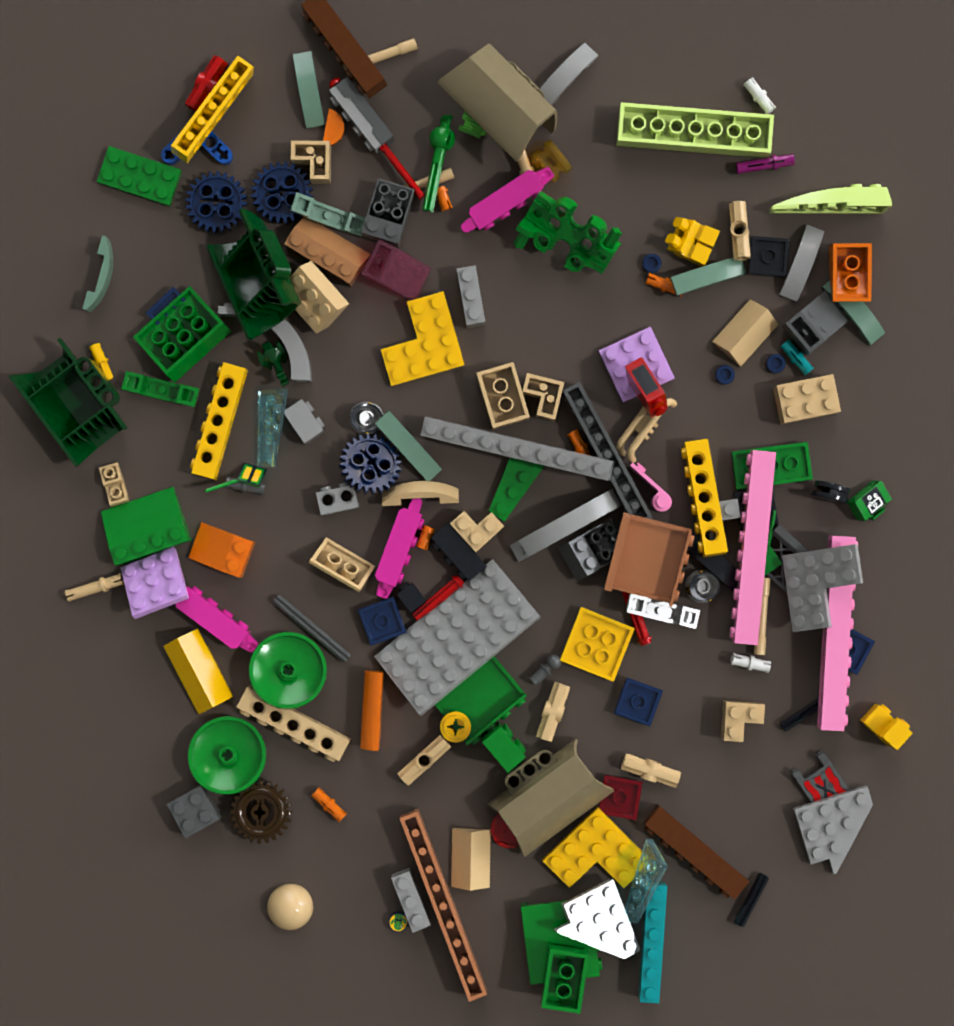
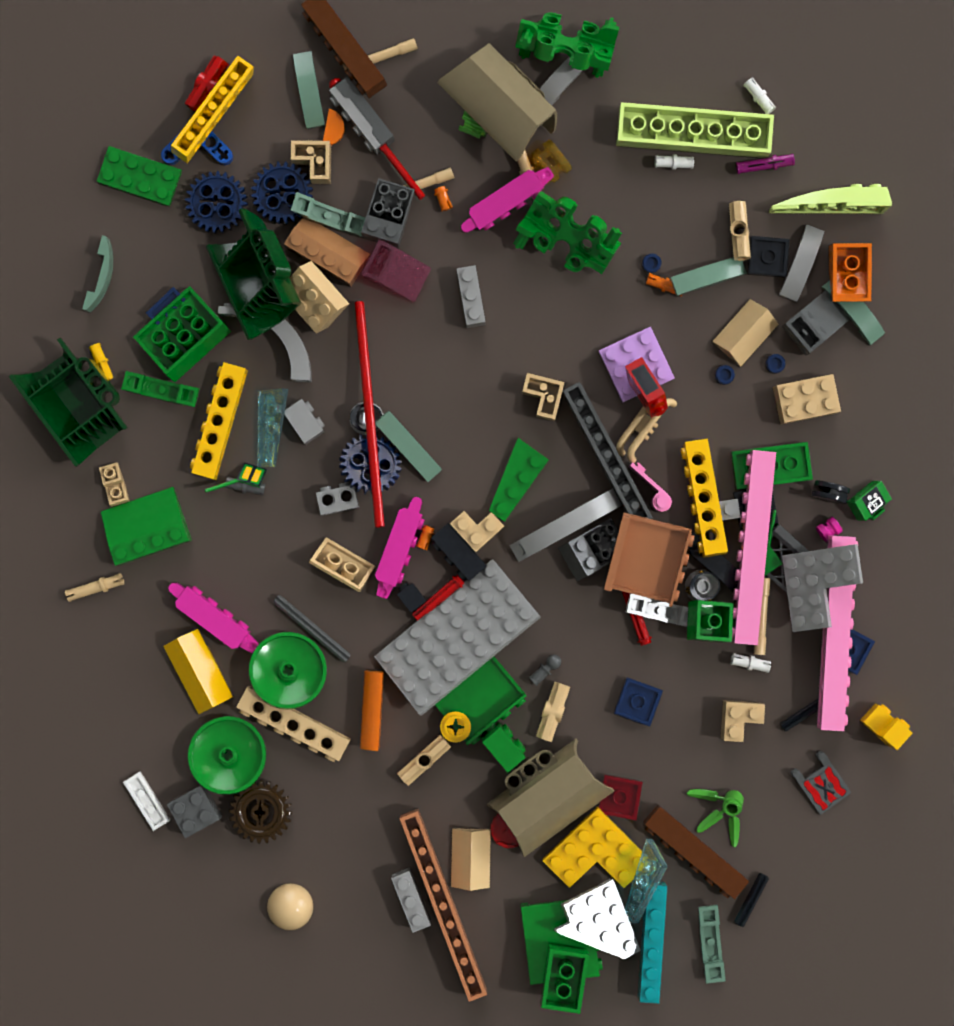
lavender plate [121,547,189,619] -> none
orange slope [188,522,255,578] -> none
dark green piece [257,341,289,387] -> none
orange pin [311,787,347,823] -> none
dark blue plate [358,597,407,646] -> none
yellow plate [381,291,464,386] -> none
tan slope [382,481,459,506] -> none
tile [389,912,408,932] -> none
light grey brick [420,417,614,481] -> none
green piece [422,115,455,213] -> none
tan brick [476,362,530,430] -> none
yellow plate [560,607,635,682] -> none
orange pin [567,429,592,456] -> none
tan piece [621,753,681,788] -> none
yellow hips [665,217,720,267] -> none
teal pin [780,339,814,376] -> none
light grey wing [793,785,873,874] -> none
none -> white tile [123,771,170,831]
none -> red piece [354,301,385,528]
none -> green gear [515,12,619,78]
none -> white pin [654,154,694,170]
none -> green brick [687,600,733,643]
none -> bright green plant [687,789,744,847]
none -> sand green slope [698,905,726,984]
none -> dark pink wheel [816,516,843,543]

